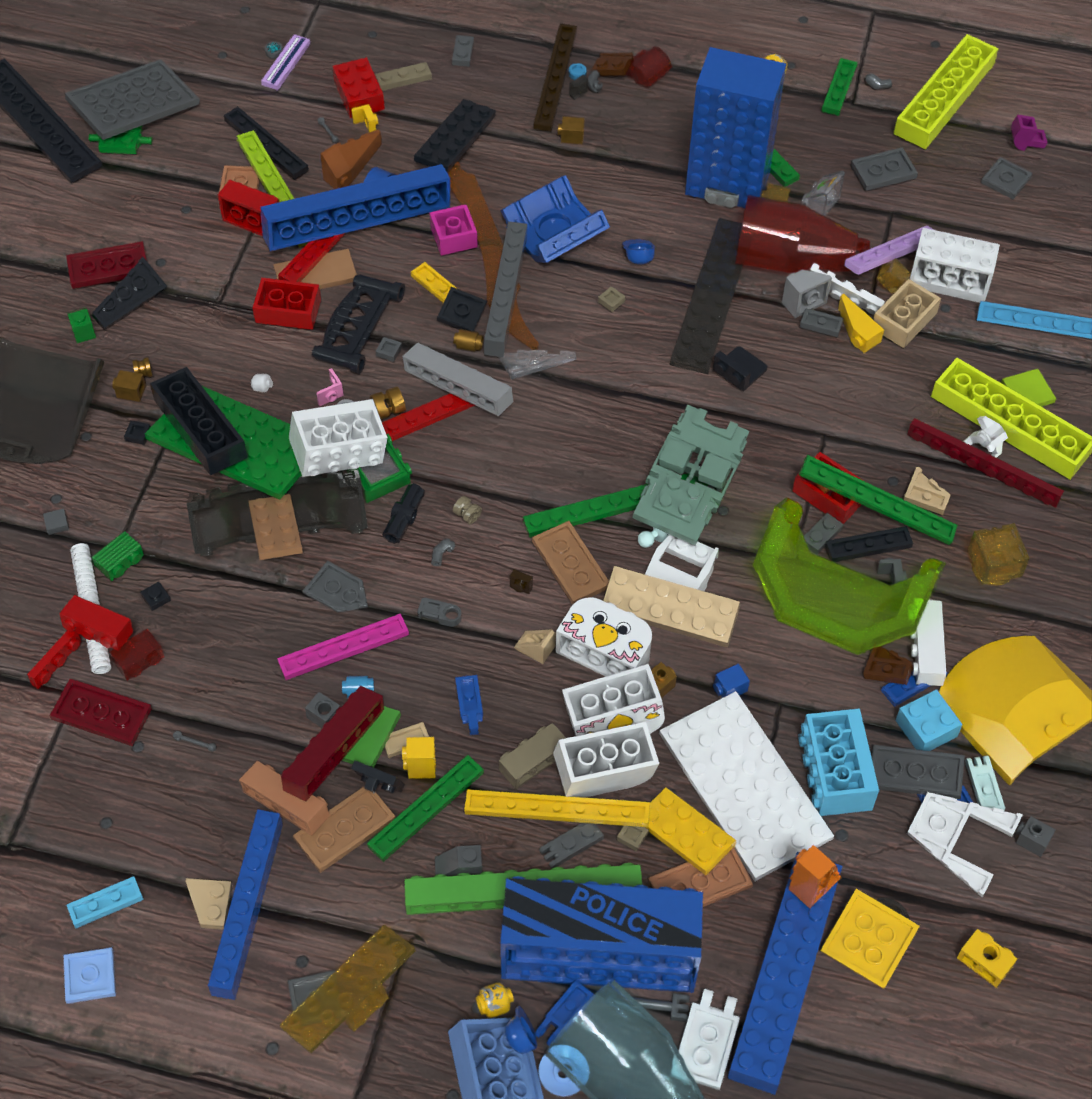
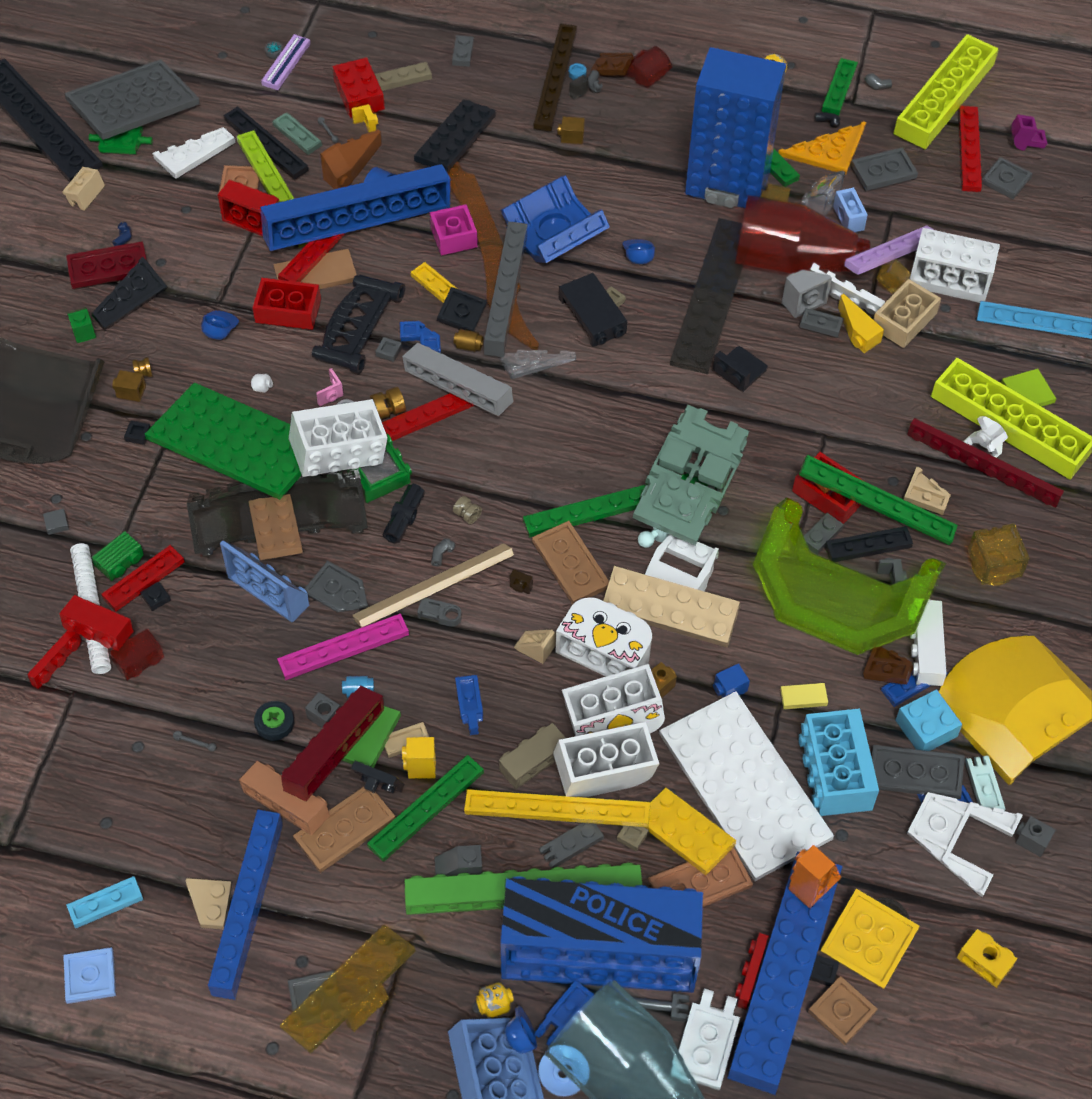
dark red plate [49,678,152,746] -> none
black brick [150,367,248,476] -> none
none -> tan hinge [62,167,105,210]
none -> red plate [101,545,185,612]
none -> dark blue arm [112,222,131,246]
none -> white wing [153,127,235,178]
none -> blue cap [201,311,239,340]
none -> medium blue slope [220,541,309,623]
none -> black wheel [254,701,295,741]
none -> sand green tile [273,112,322,155]
none -> tan tile [353,543,514,627]
none -> blue tile [400,321,441,353]
none -> black panel [559,273,627,347]
none -> red plate [735,933,768,1009]
none -> light orange tile [779,121,866,175]
none -> light yellow tile [780,683,828,709]
none -> medium nougat plate [808,976,878,1046]
none -> black tile [809,955,840,987]
none -> black arm [814,112,841,127]
none -> light blue brick [833,188,868,234]
none -> red plate [959,106,982,192]

